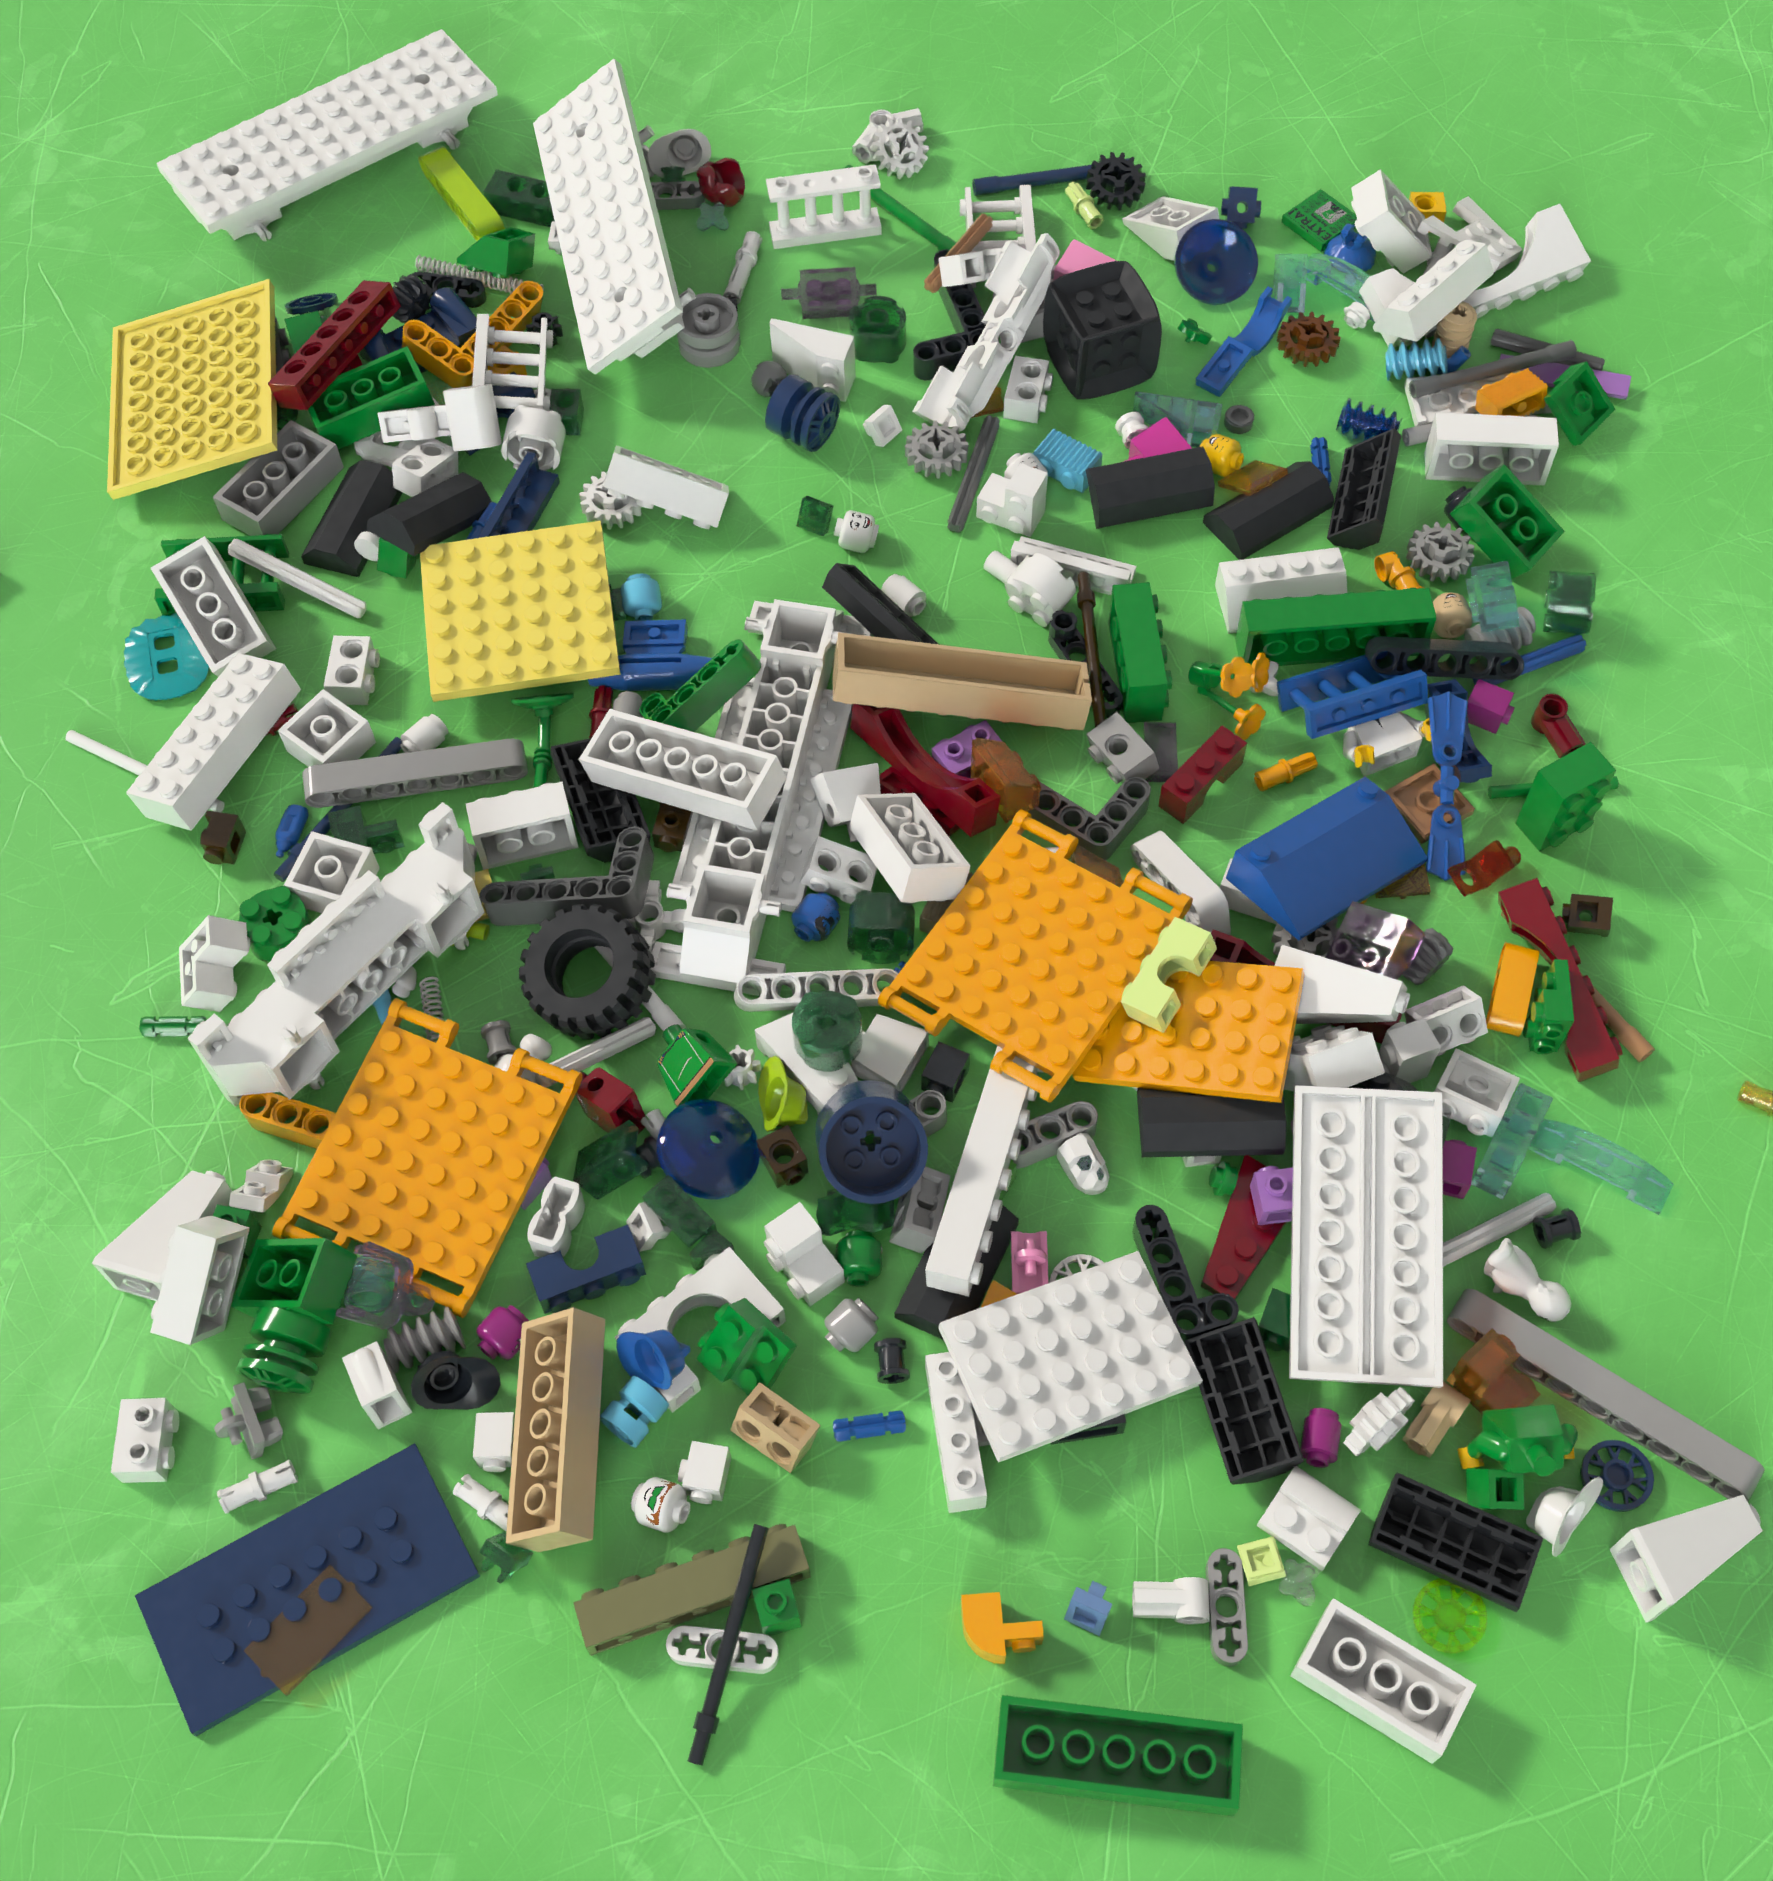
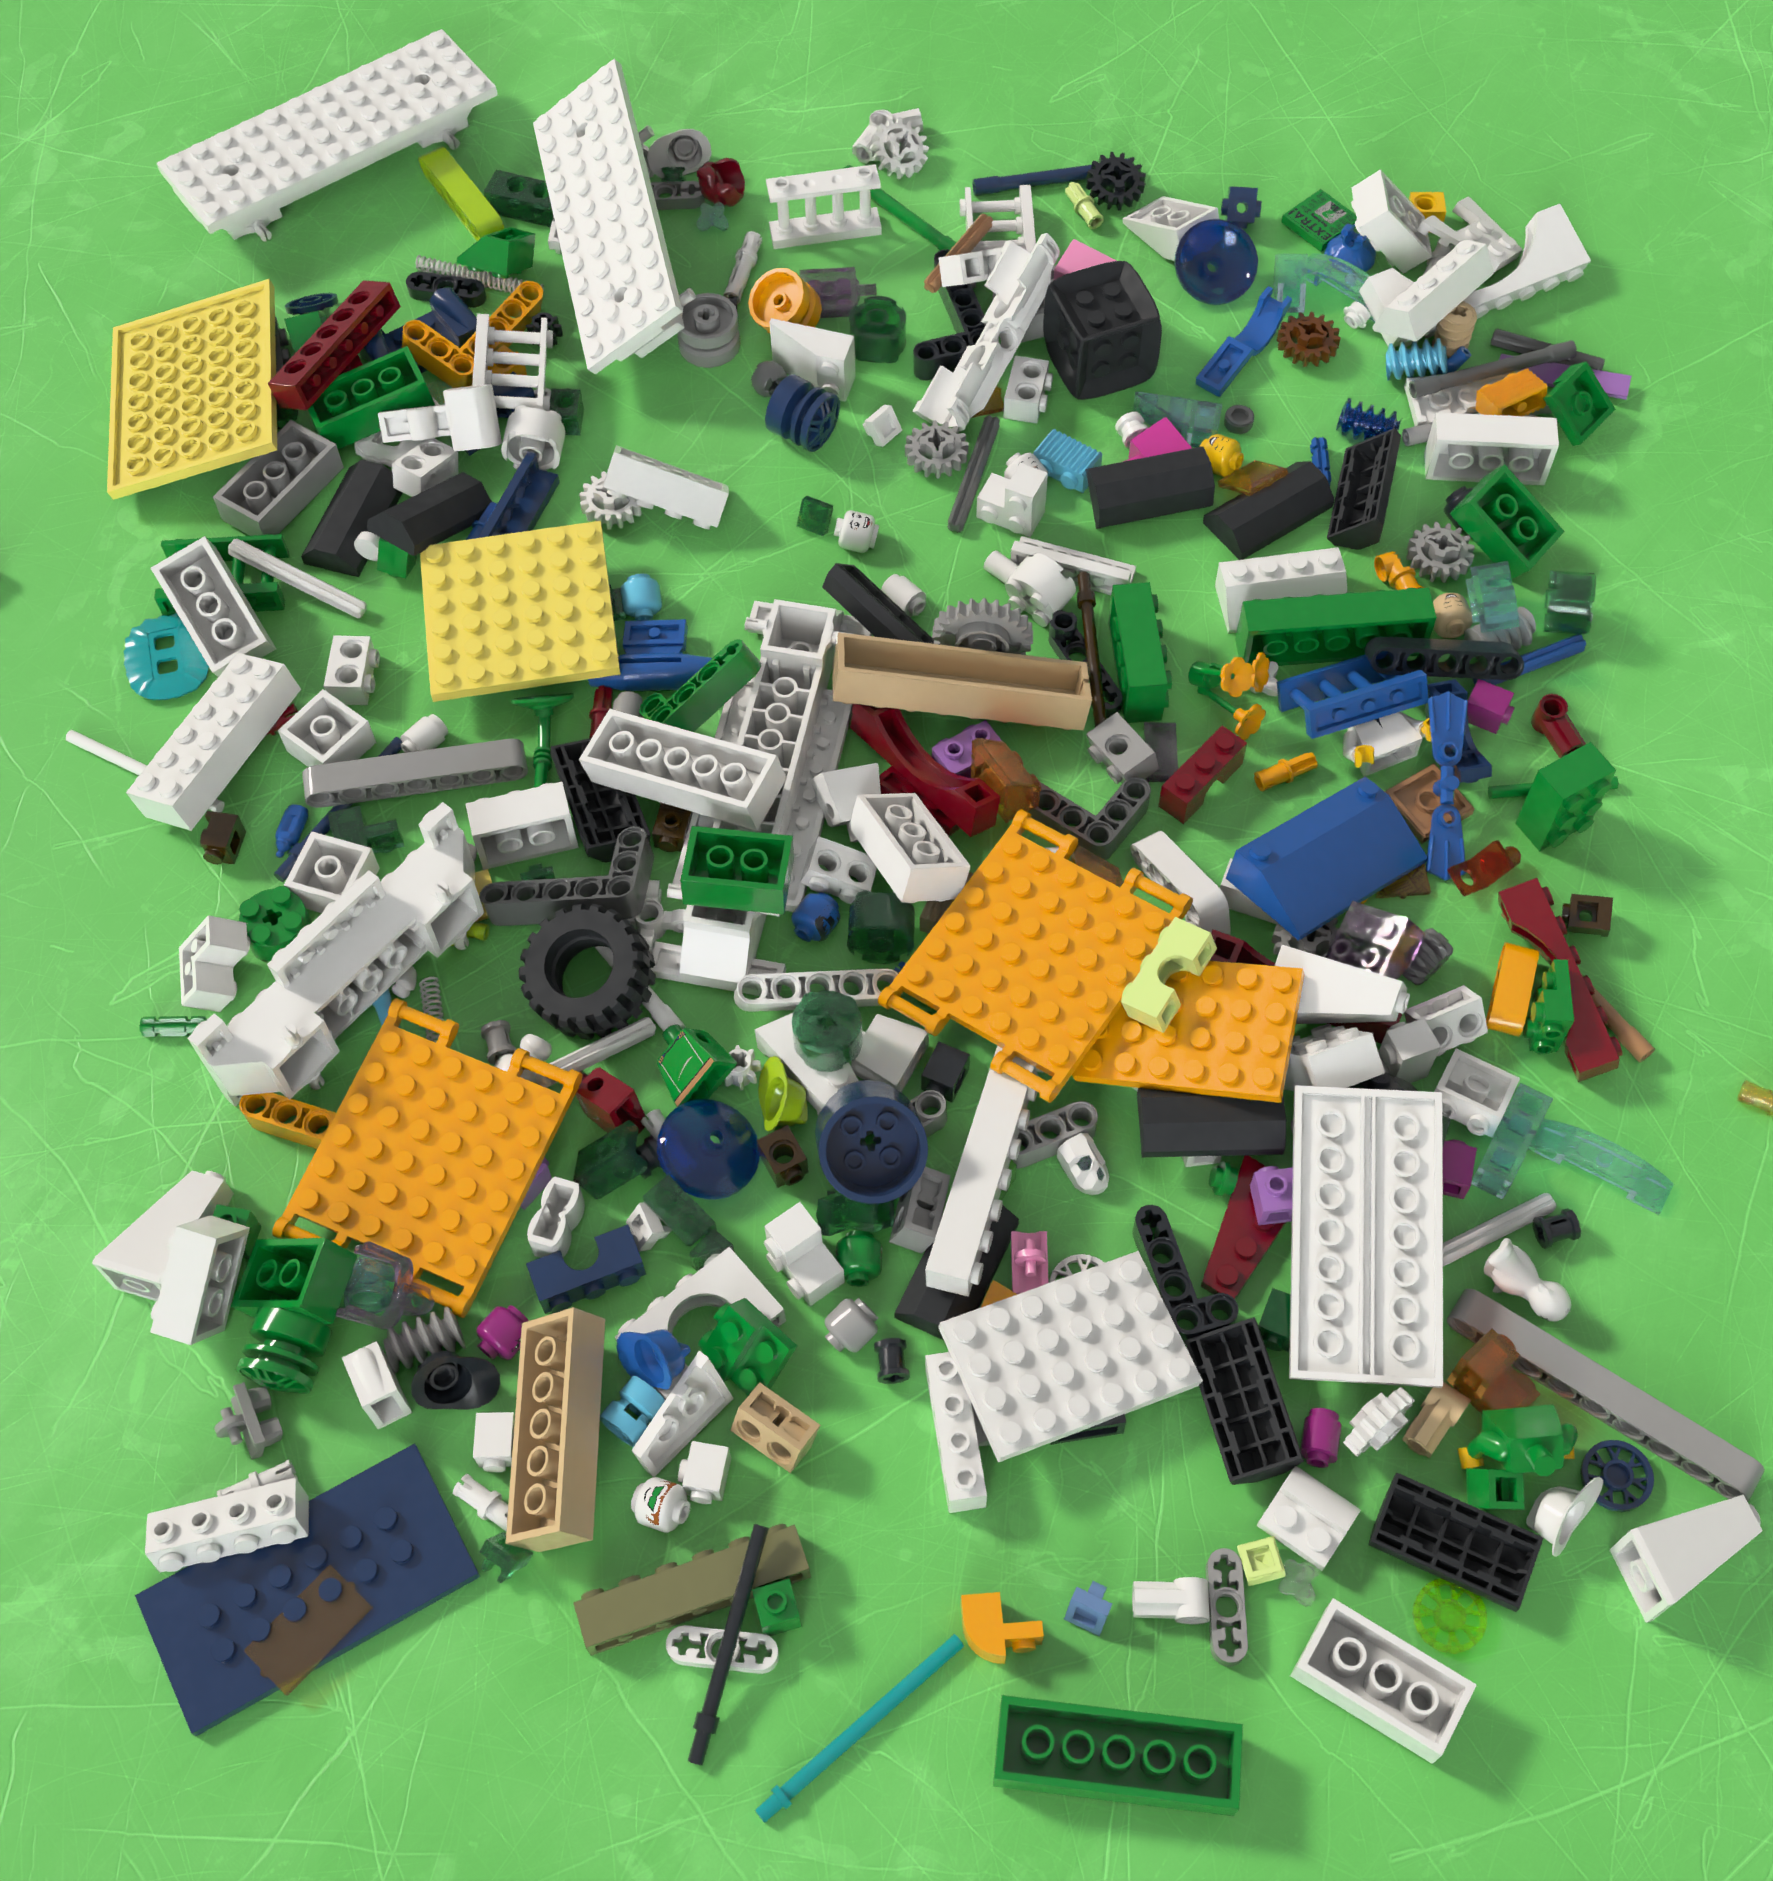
white brick [111,1398,179,1483] -> none
white slope [229,1160,293,1213] -> none
black gear [393,274,432,323] -> none
blue axle [833,1410,906,1442] -> none
green piece [1178,318,1212,345] -> none
none -> white brick [145,1477,309,1573]
none -> white wing [631,1351,734,1477]
none -> green brick [680,826,794,915]
none -> light orange wheel [748,268,822,334]
none -> teal bar [755,1634,964,1823]
none -> light grey gear [932,598,1033,655]

